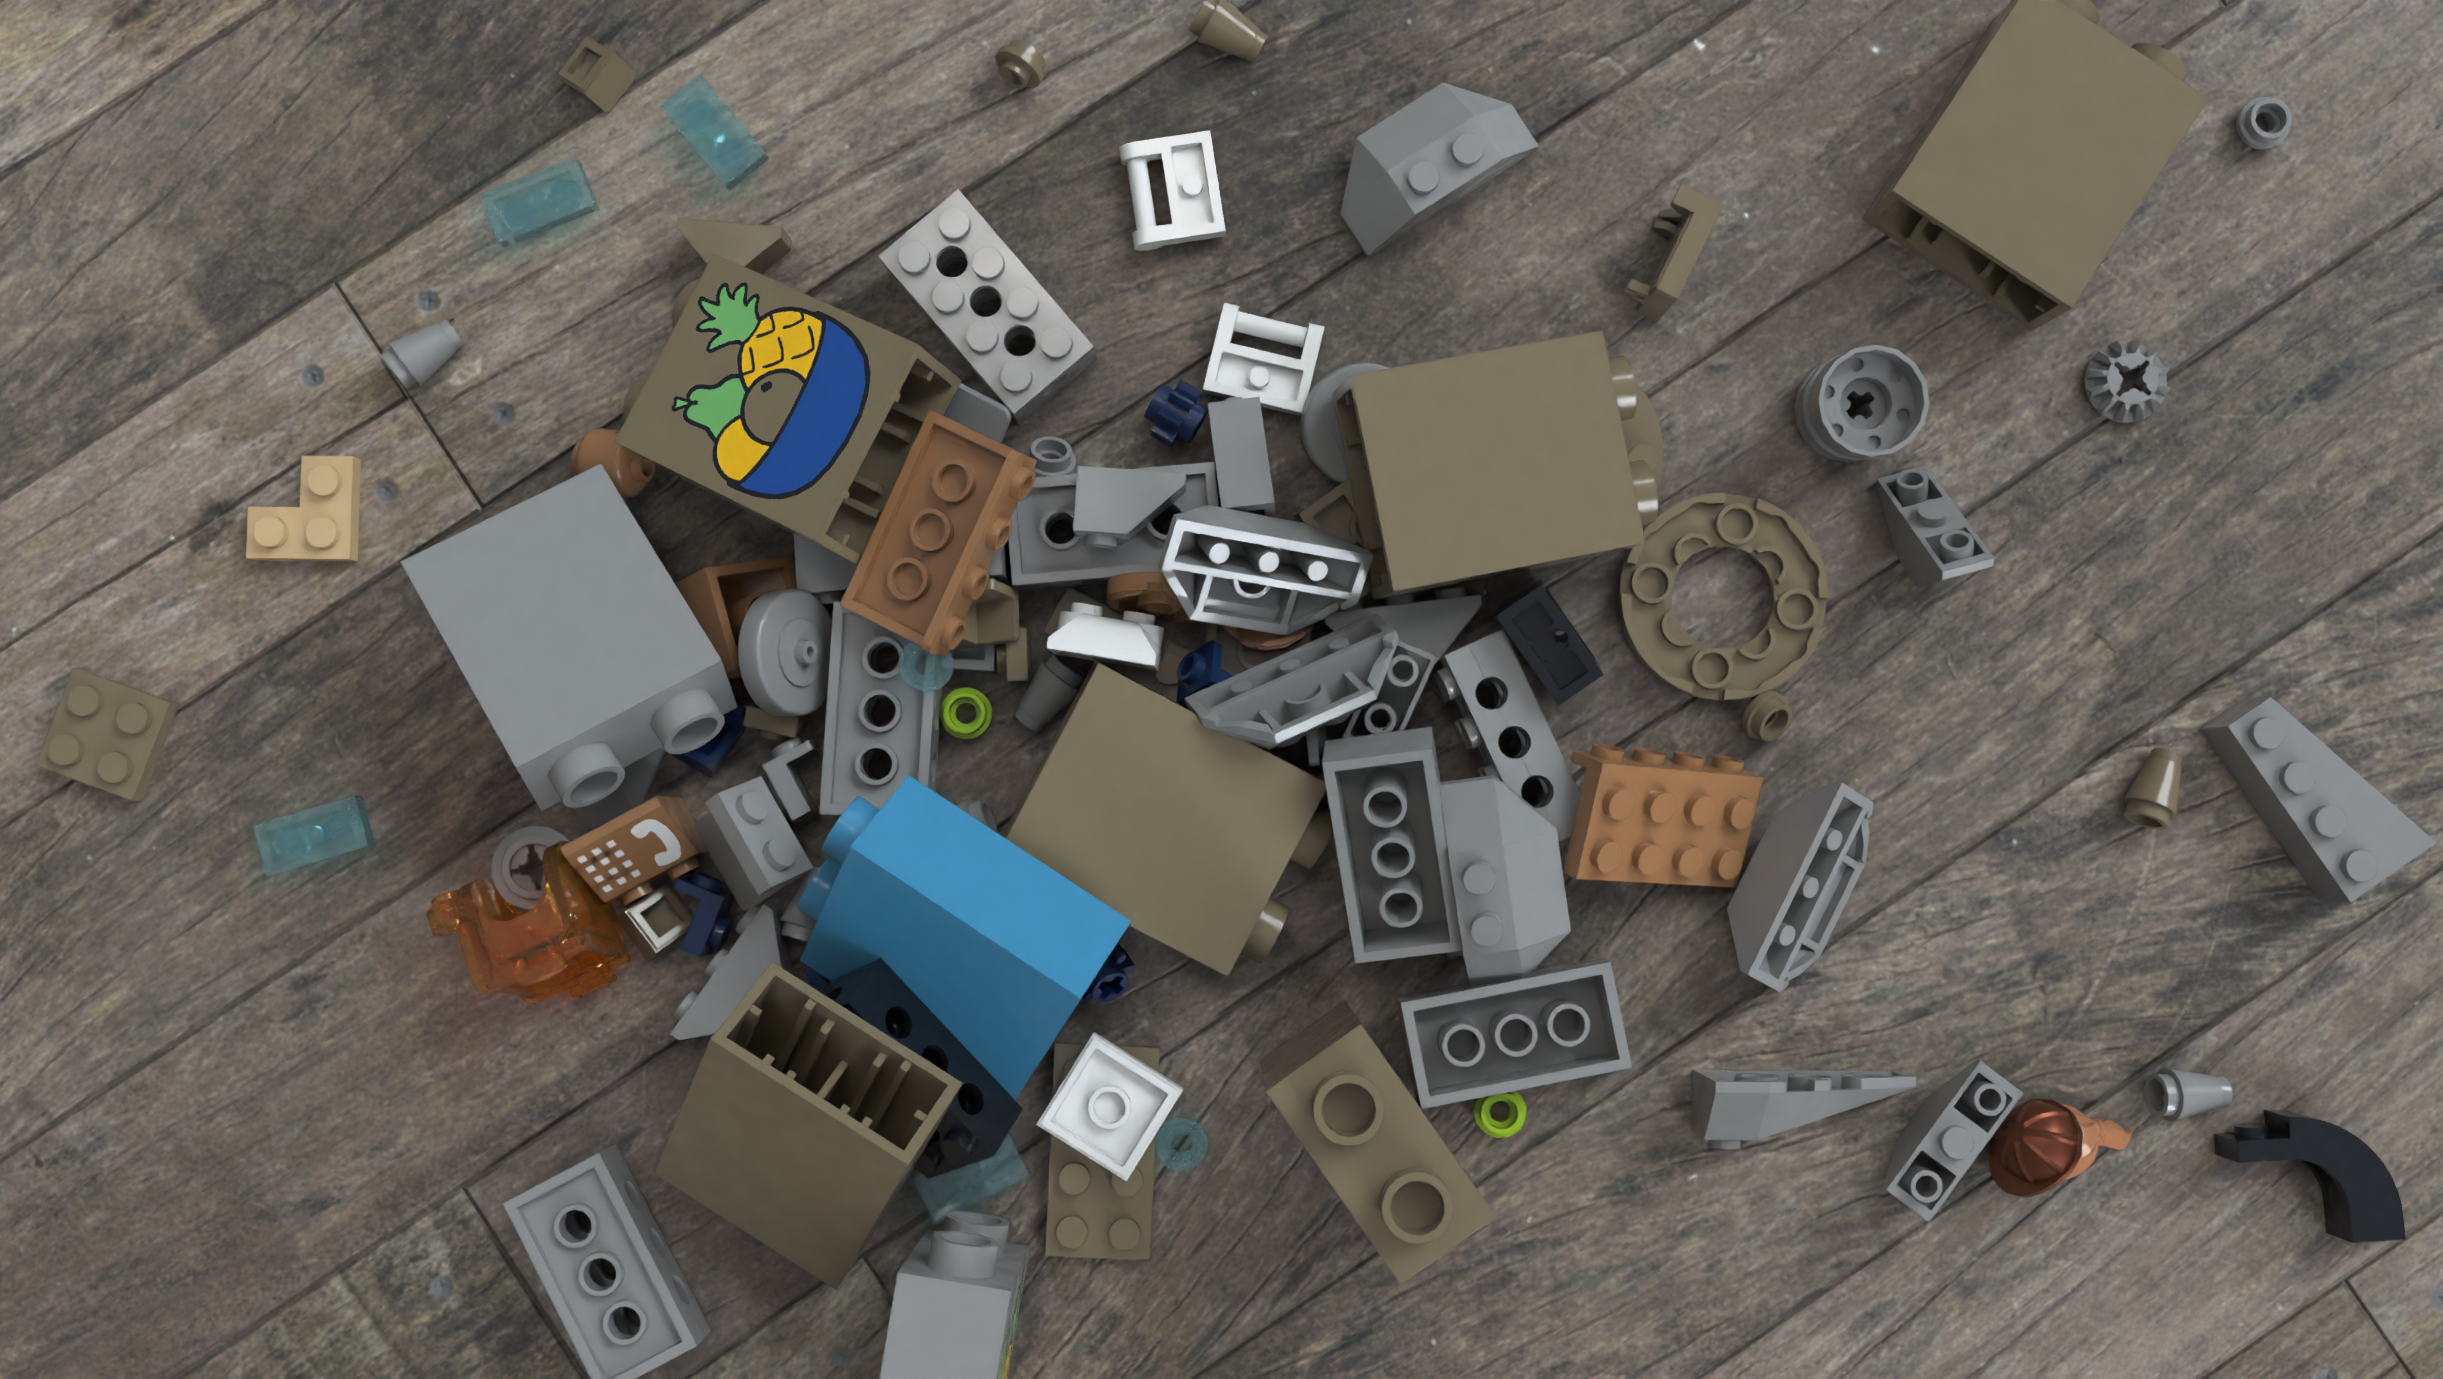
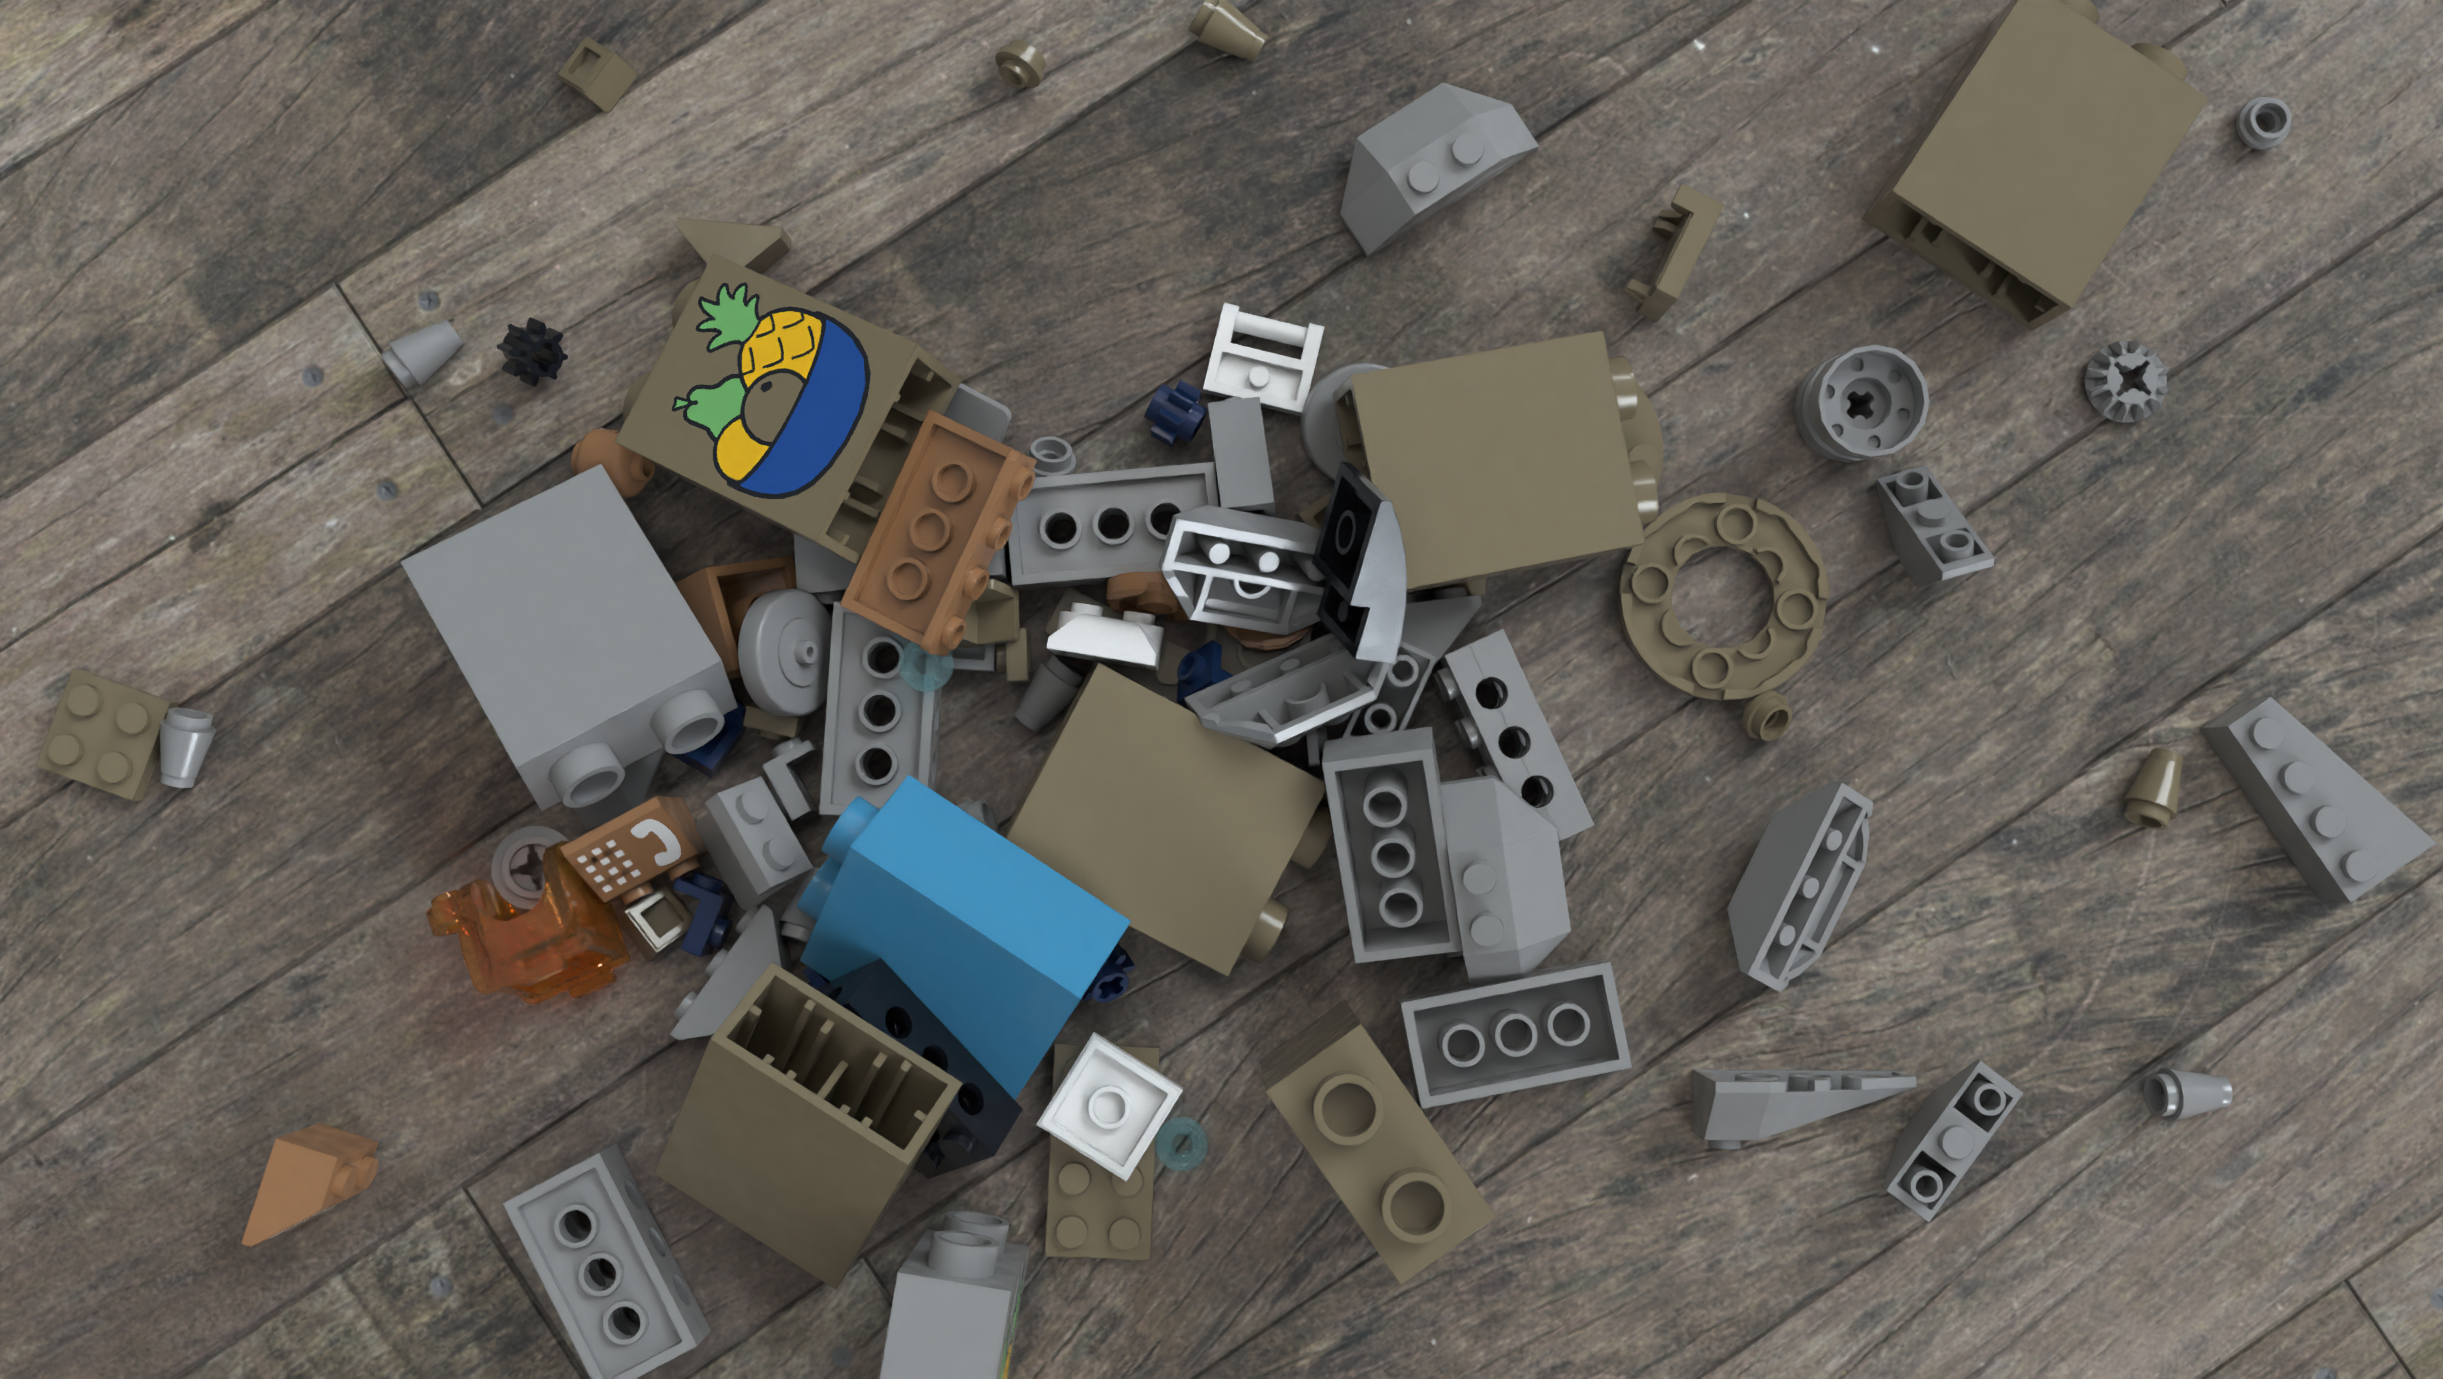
tan plate [246,456,361,562] -> none
clear light blue plate [253,796,376,876] -> none
clear light blue plate [479,157,600,247] -> none
clear light blue plate [660,75,769,191] -> none
light grey brick [878,189,1097,425] -> none
clear light blue plate [911,1131,1031,1224] -> none
lime plate [940,687,993,739] -> none
light grey slope [1073,466,1187,548] -> none
white plate [1119,130,1226,251] -> none
lime plate [1473,1091,1527,1138] -> none
black window [1496,579,1604,705] -> none
medium nougat bracket [1563,743,1764,888] -> none
copper piece [1989,1099,2132,1198] -> none
black arch [2214,1110,2406,1243] -> none
none -> light grey cone [160,708,216,788]
none -> medium nougat slope [241,1123,379,1247]
none -> black gear [497,317,568,387]
none -> black slope [1312,461,1407,664]

